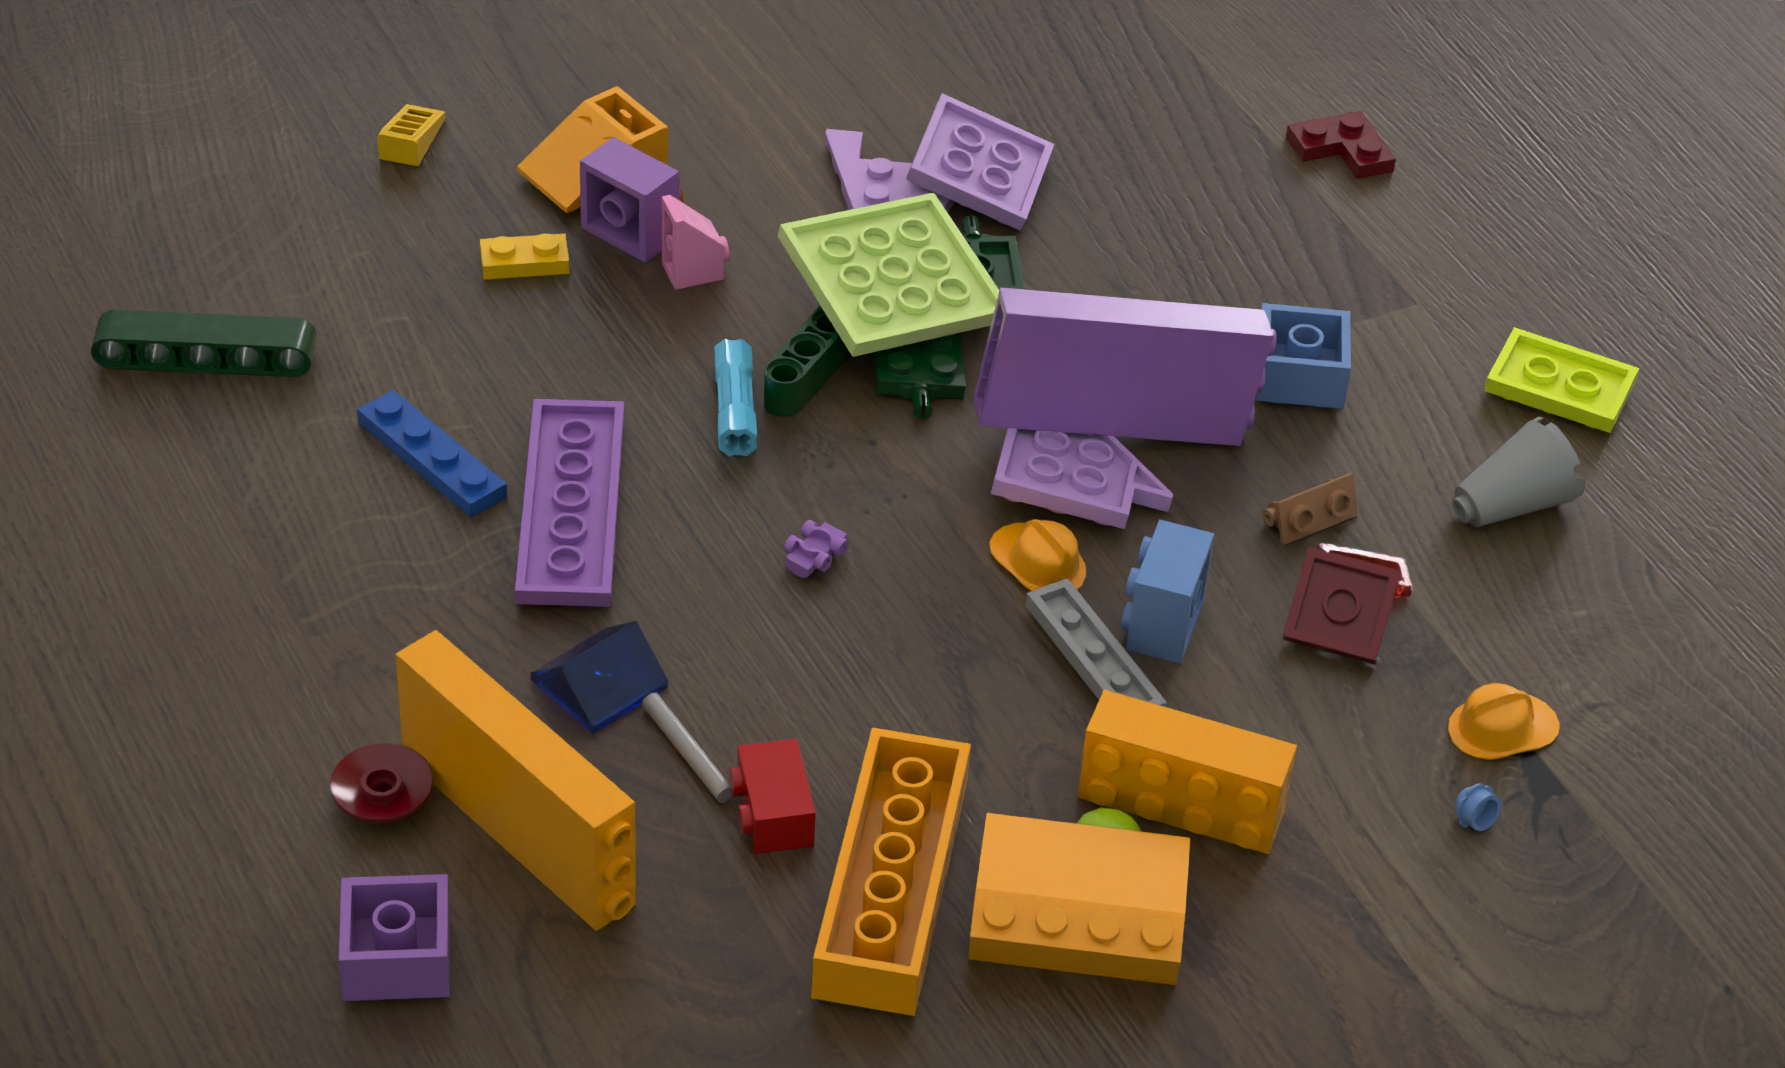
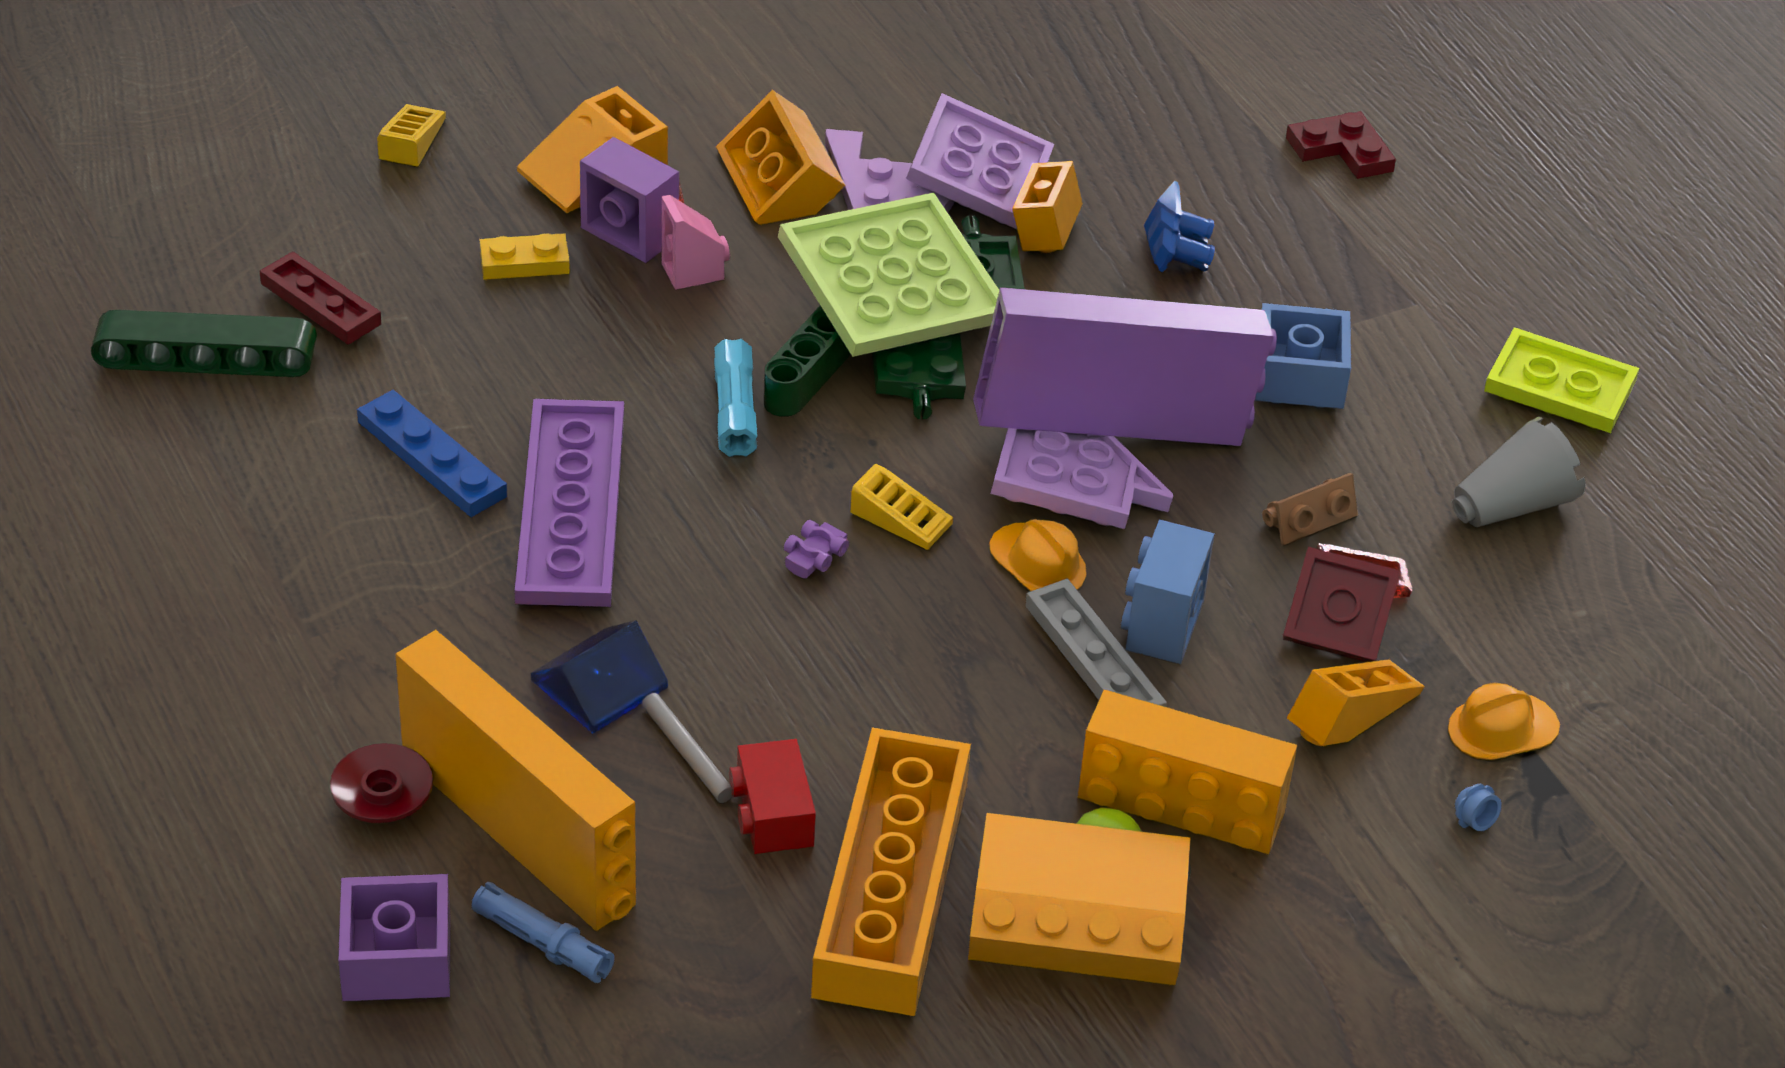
none -> dark red plate [260,251,382,345]
none -> medium blue pin [472,882,615,983]
none -> light orange slope [716,90,846,225]
none -> yellow slope [850,464,953,550]
none -> light orange brick [1012,161,1083,253]
none -> blue connector [1144,181,1215,272]
none -> light orange slope [1287,659,1425,746]

